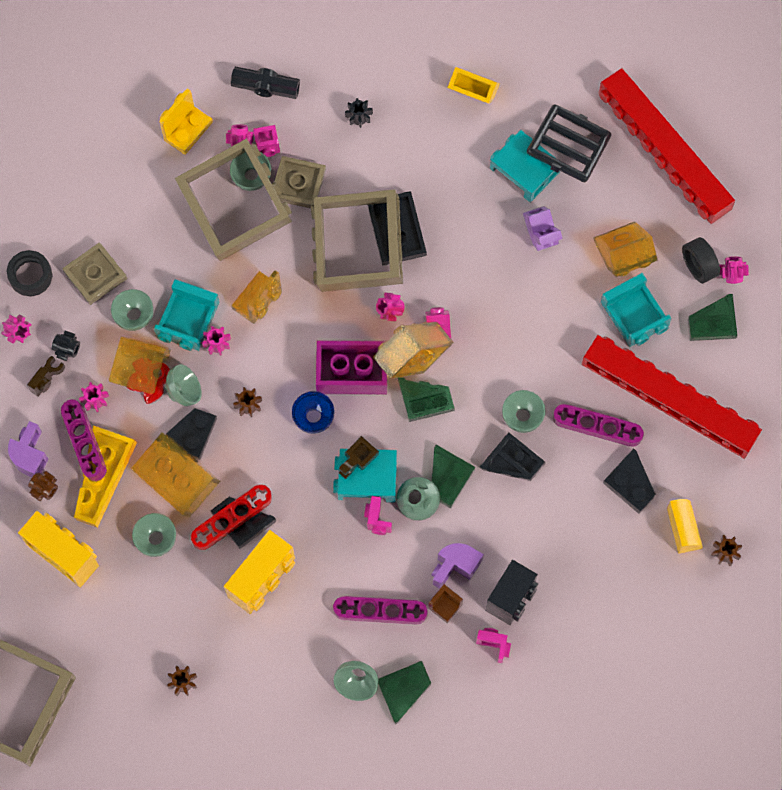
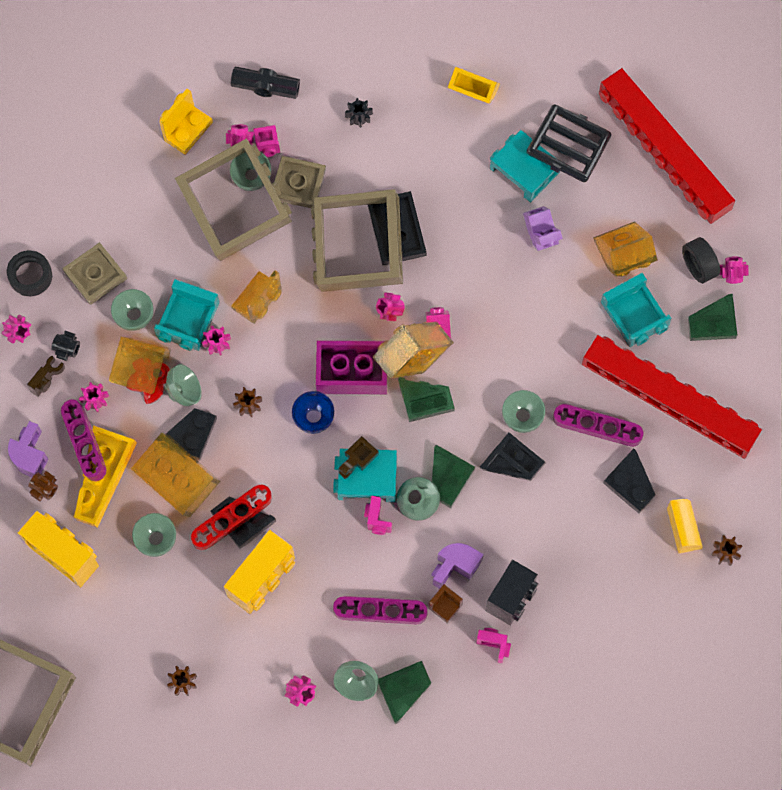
none -> dark pink gear [285,675,316,707]

